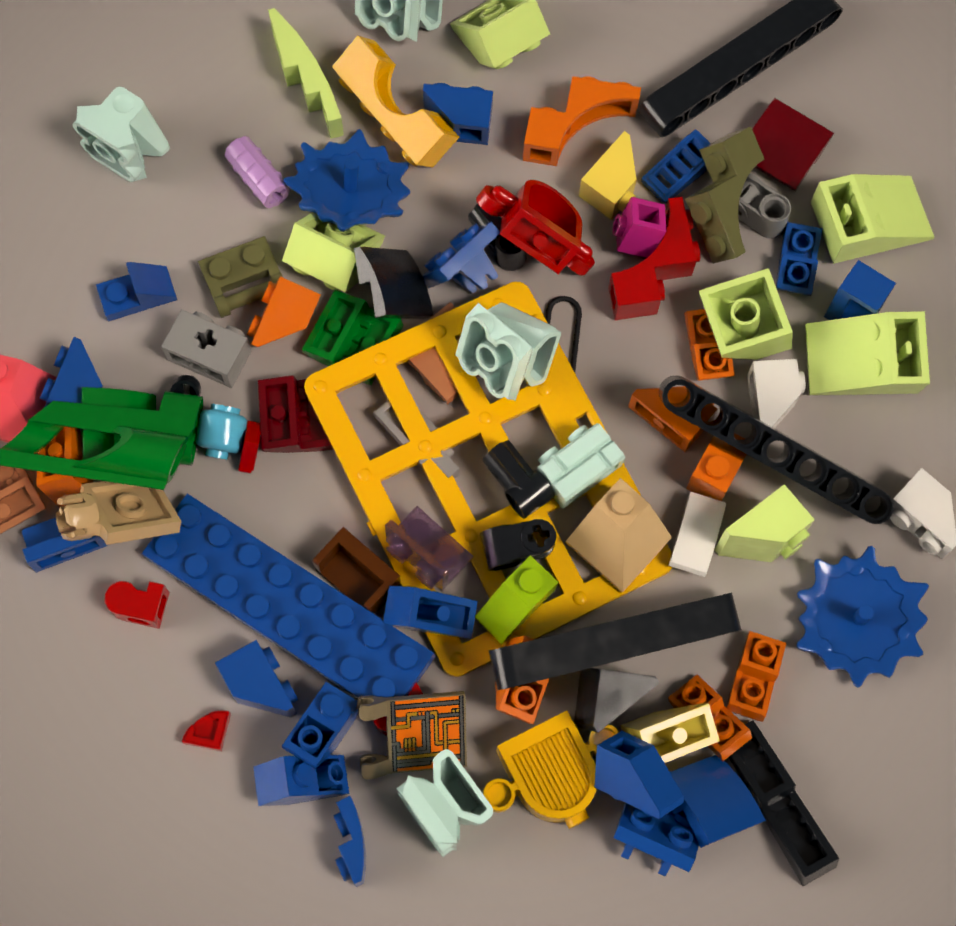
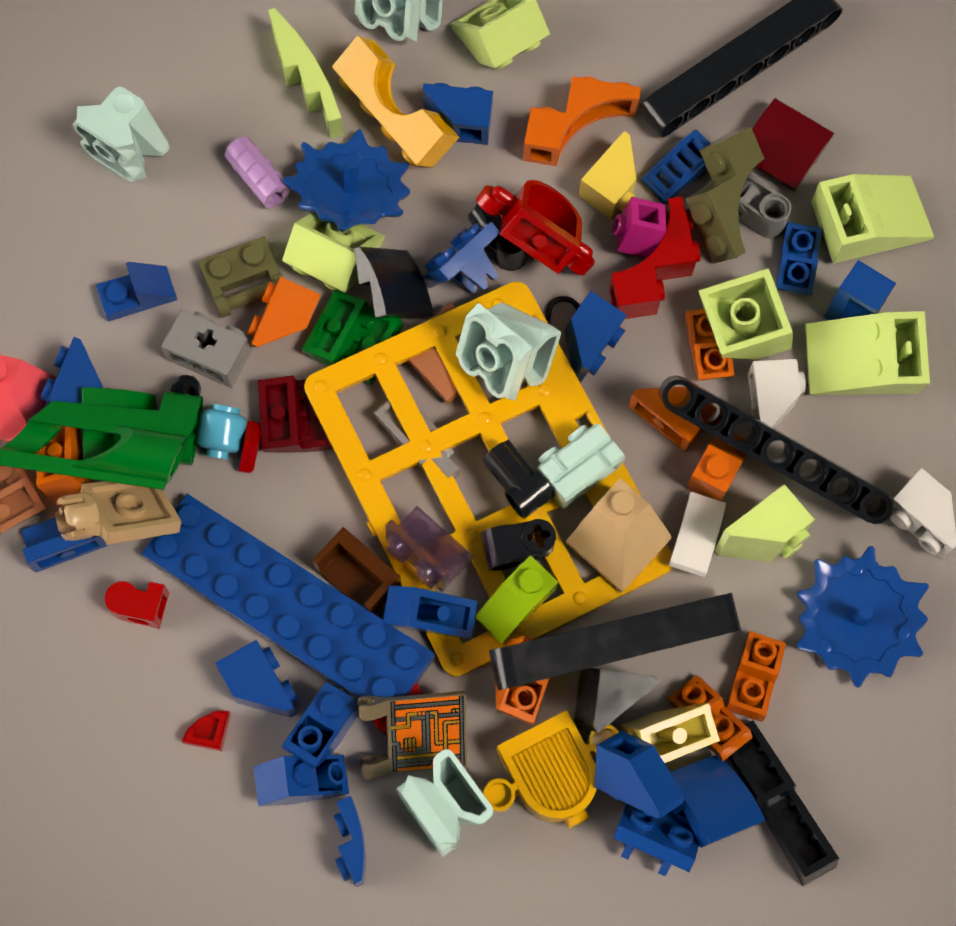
none -> blue slope [564,291,627,383]

